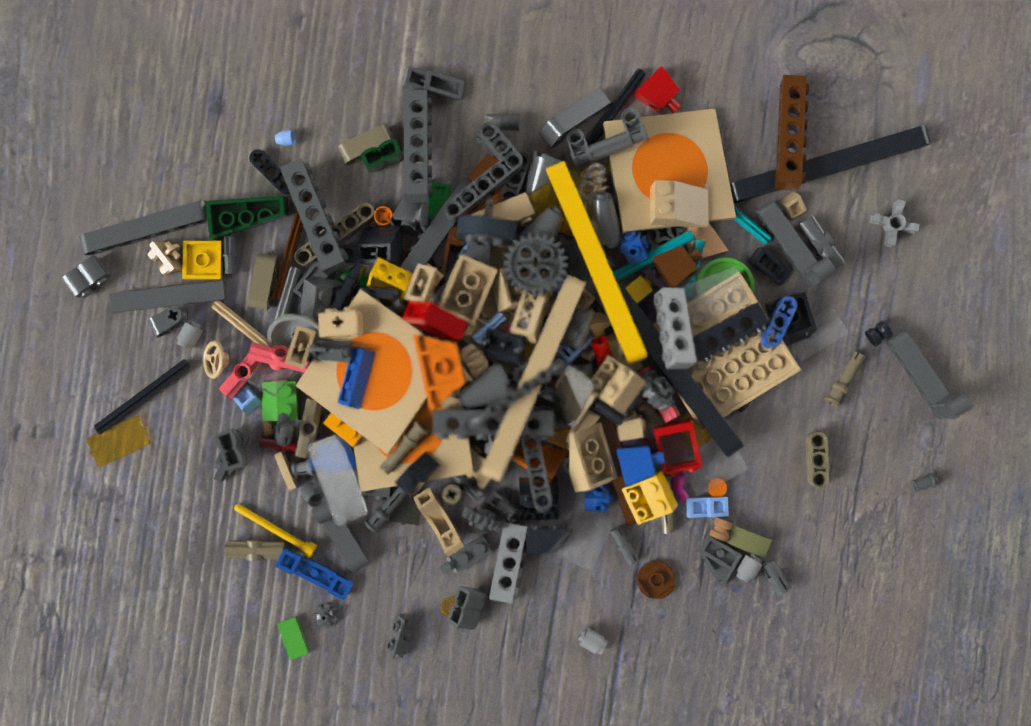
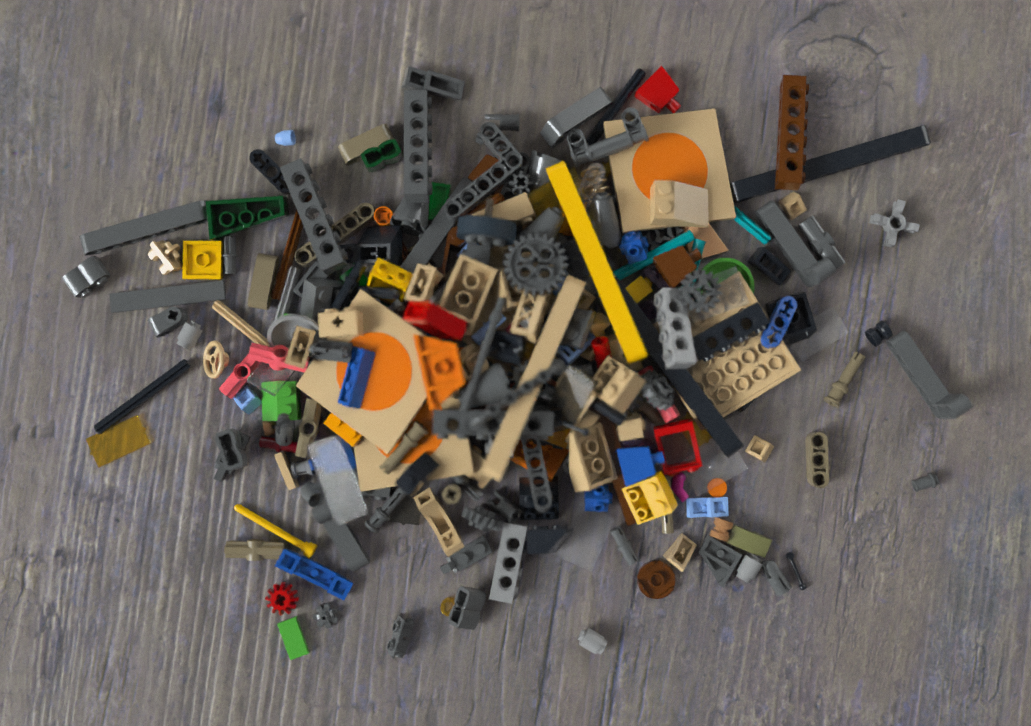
none -> red gear [265,582,299,616]
none -> dark grey bar [460,297,506,413]
none -> dark grey gear [509,171,533,194]
none -> black hinge [553,416,590,436]
none -> tan slope [663,533,697,571]
none -> dark grey gear [678,270,723,313]
none -> tan slope [745,435,774,463]
none -> black hinge [786,552,806,591]

